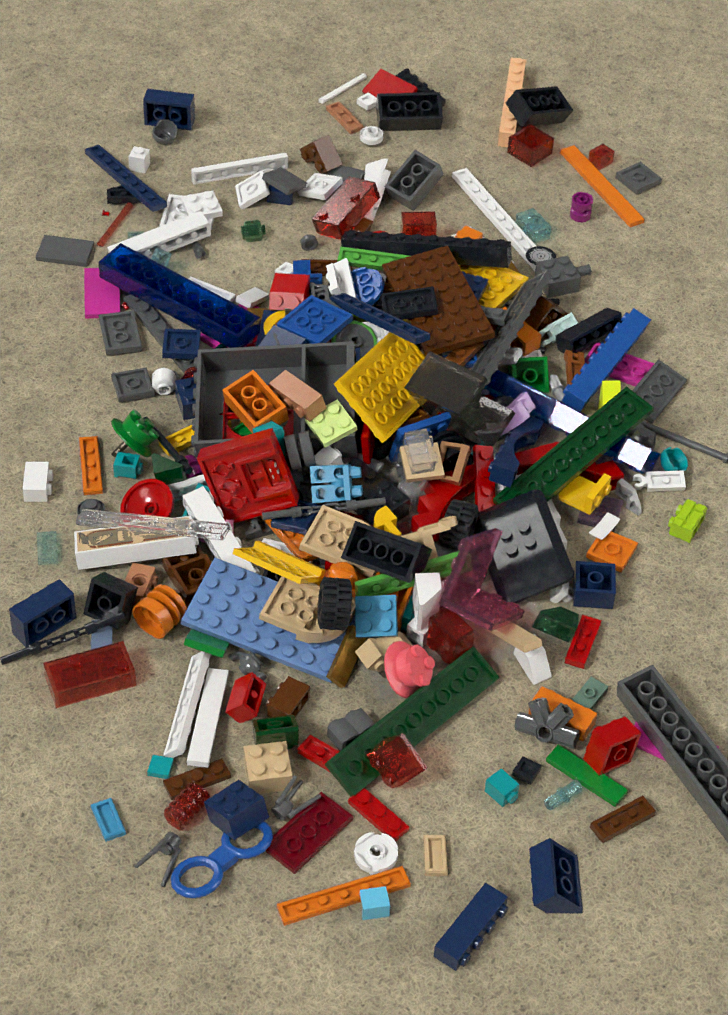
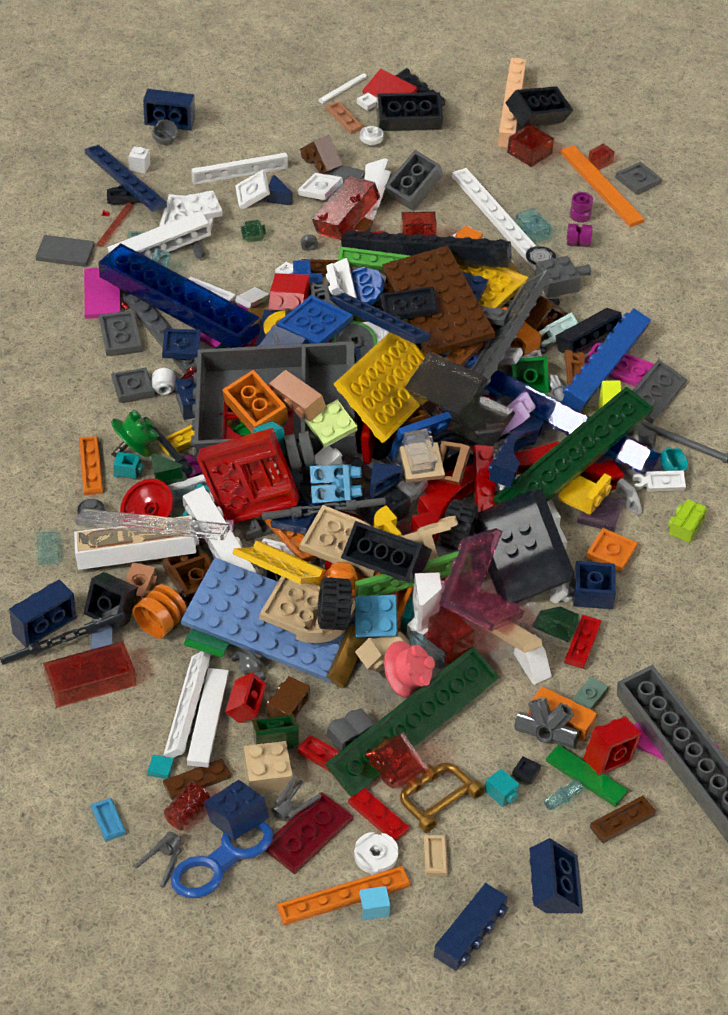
white brick [23,462,53,502] -> none
dark grey tile [262,167,307,195] -> none
white sticker [589,513,620,540] -> none
none -> dark blue slope [370,463,403,498]
none -> pearl gold bar [400,763,486,833]
none -> clear light blue tile [410,631,445,670]
none -> magenta wheel [567,223,592,247]

